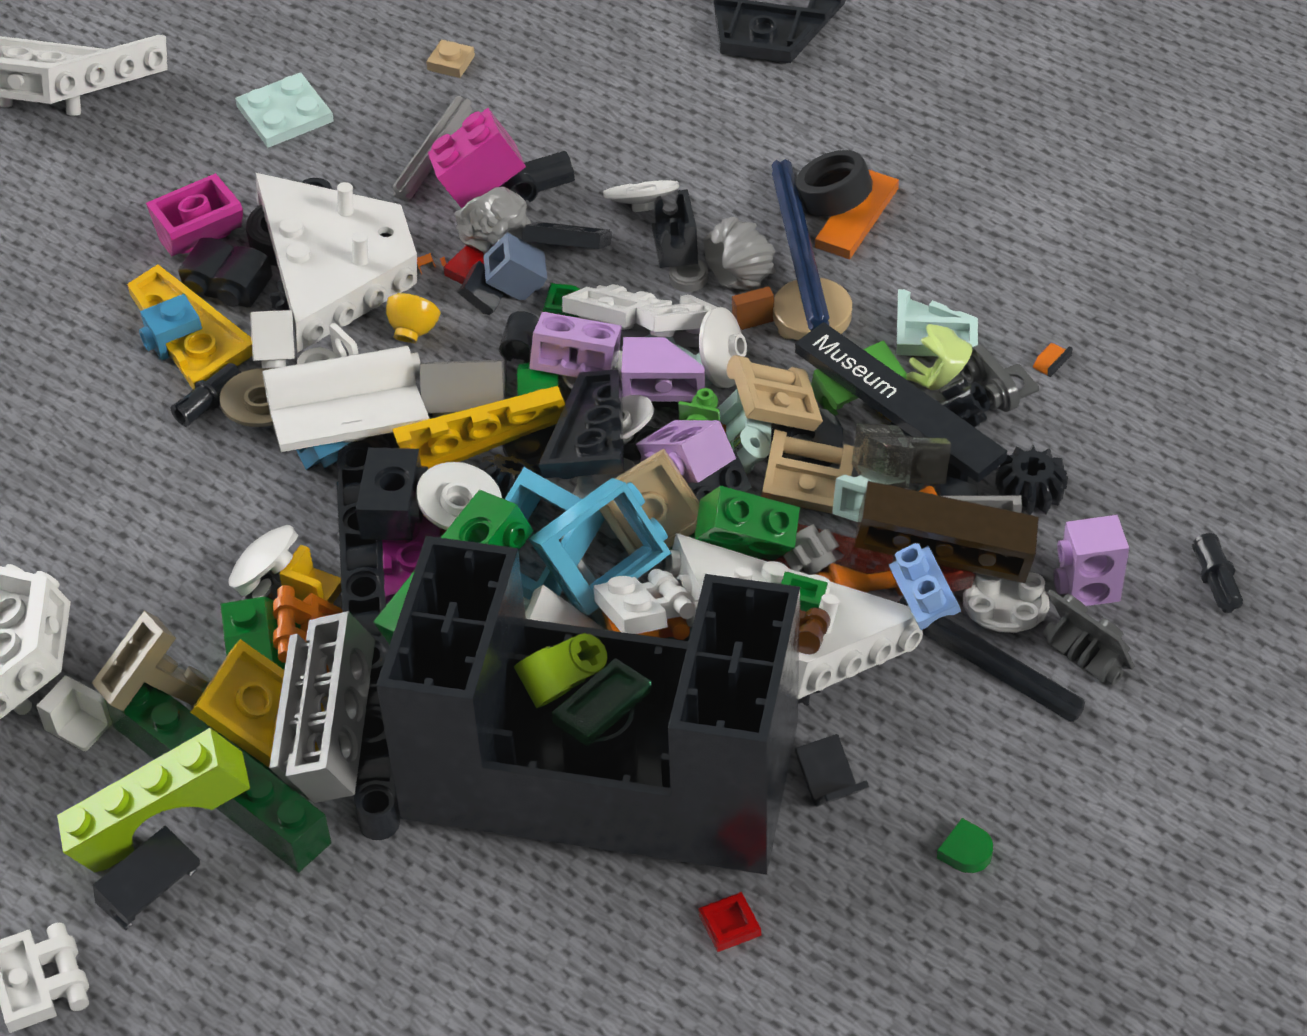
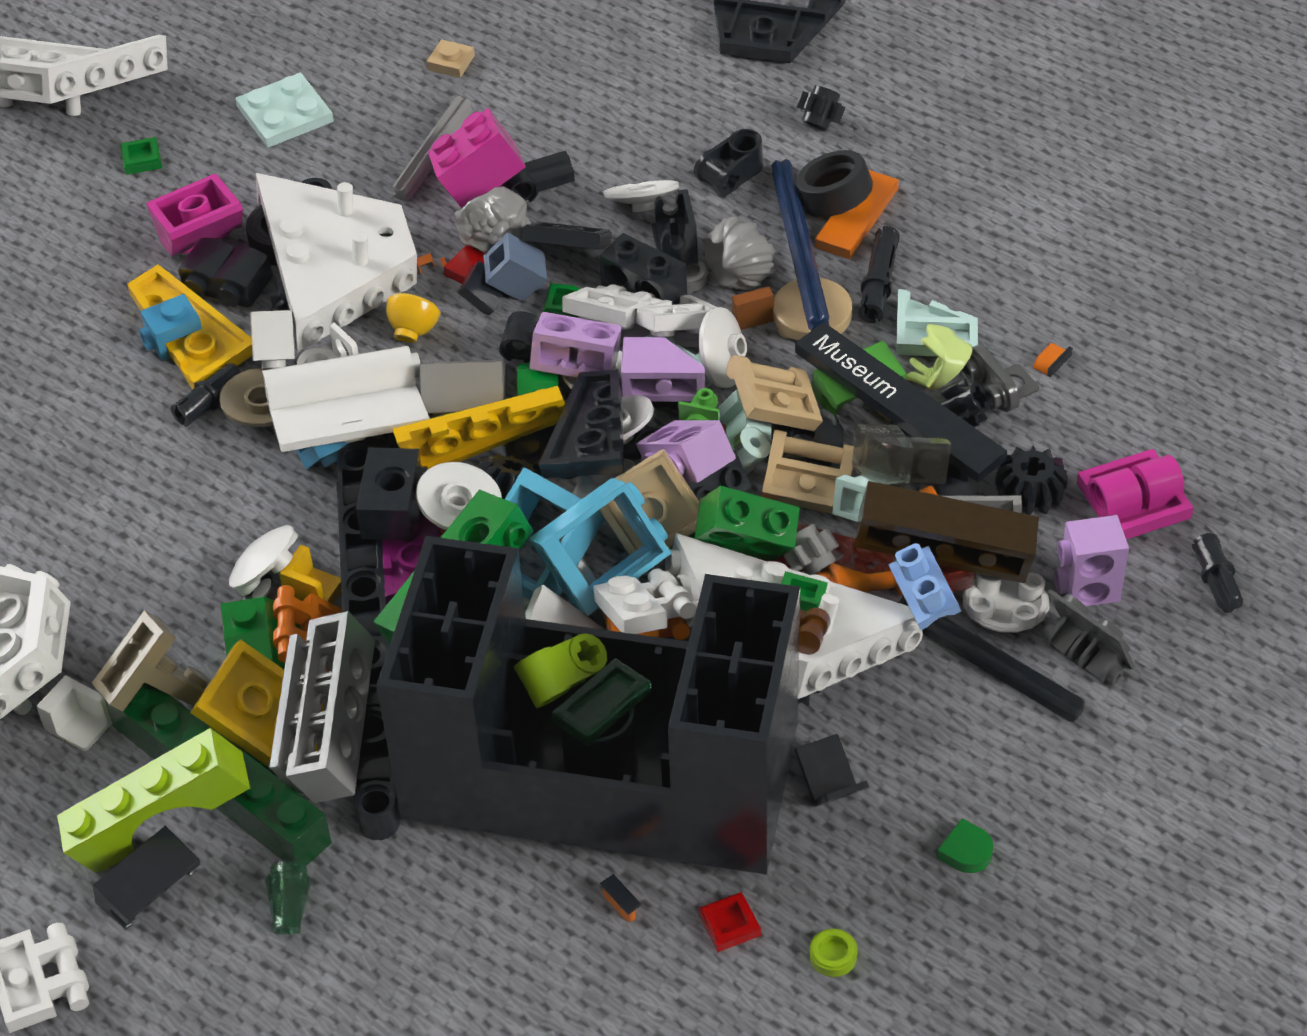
none -> green tile [120,137,162,175]
none -> clear green cone [265,861,312,935]
none -> black brick [599,233,687,305]
none -> black piece [600,874,641,922]
none -> black piece [693,129,763,197]
none -> black gear [796,85,846,130]
none -> lime tile [809,929,858,977]
none -> black pin [858,226,900,323]
none -> dark pink plate [1076,448,1194,540]

